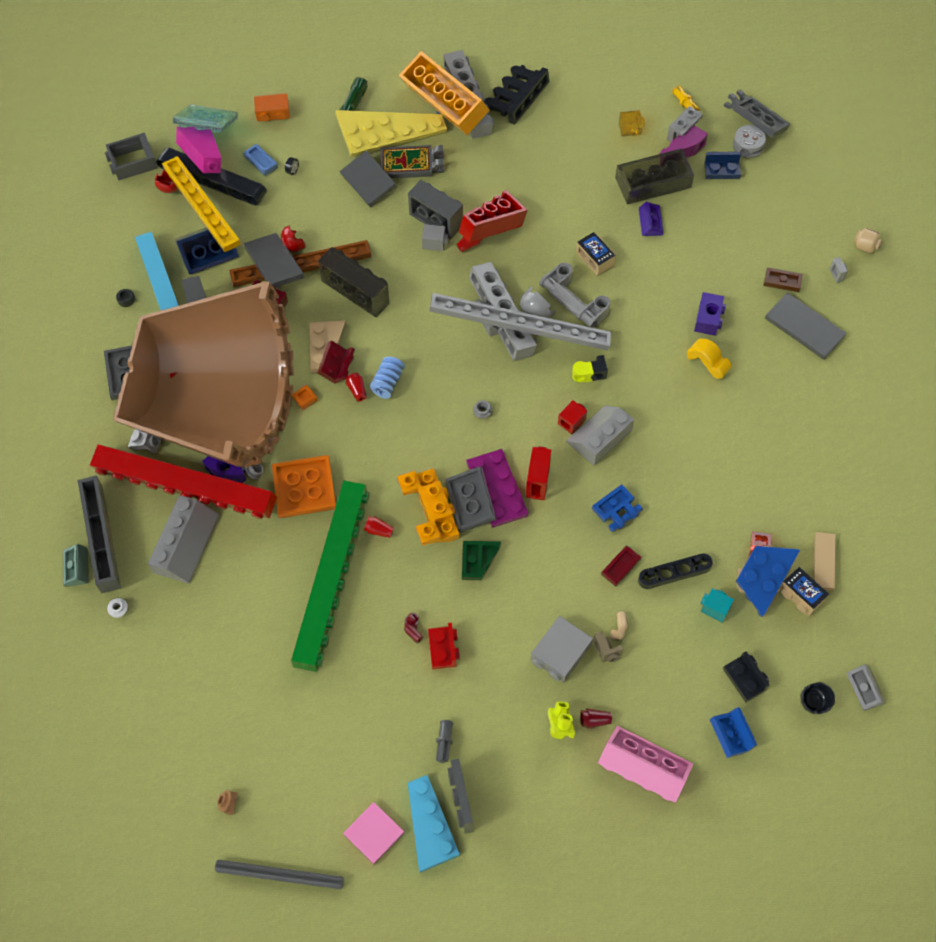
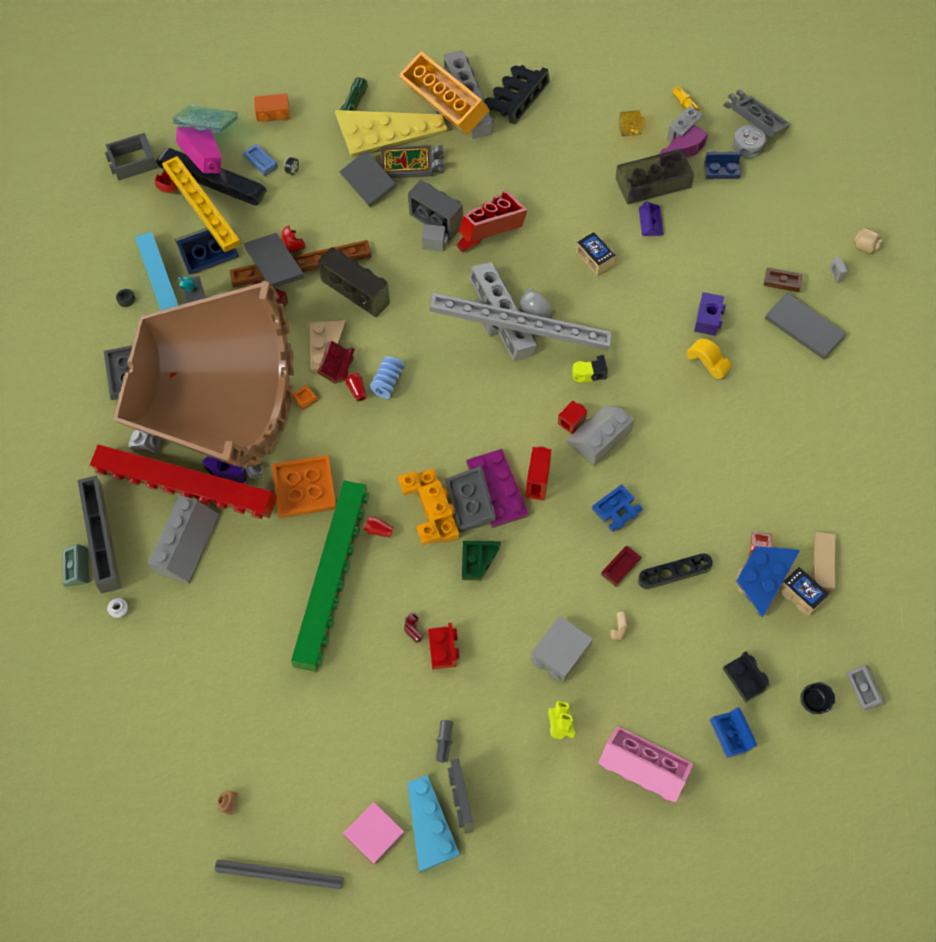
light grey plate [473,400,492,419] -> none
light grey piece [539,262,610,328] -> none
dark red cone [580,708,612,729] -> none
dark tan bracket [593,632,623,663] -> none
teal brick [700,588,734,623] -> none
none -> teal plate [178,276,198,292]

